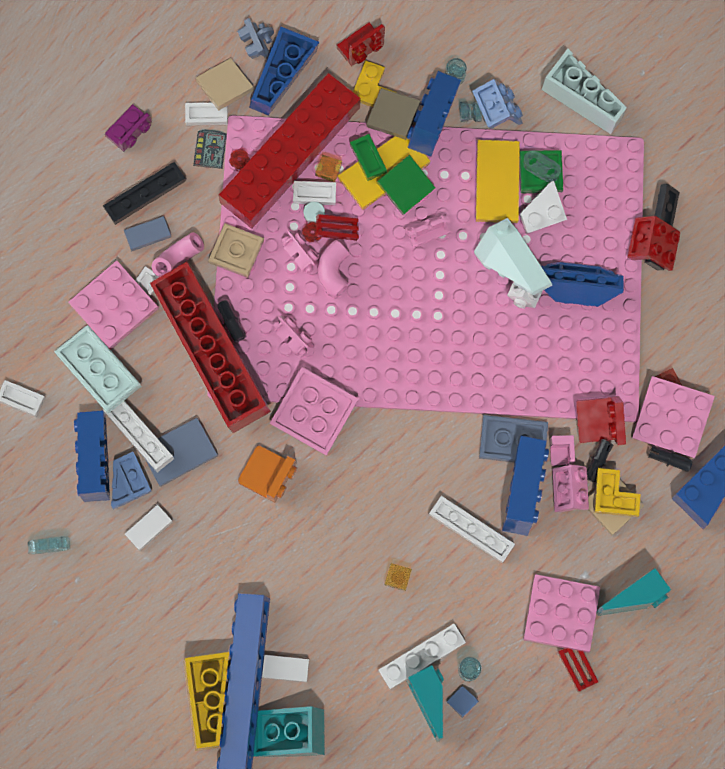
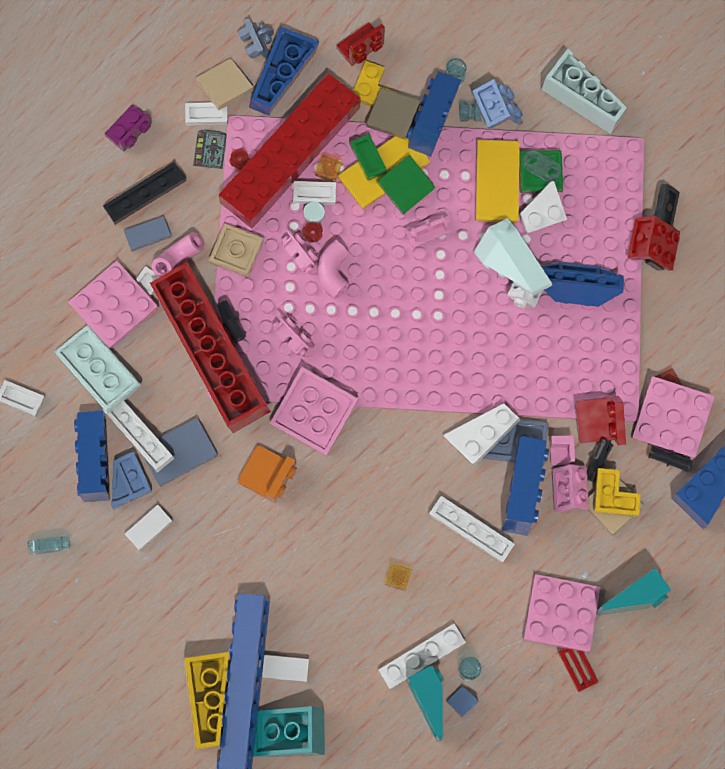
red tile [316,214,359,241] -> none
none -> white wing [443,404,520,466]

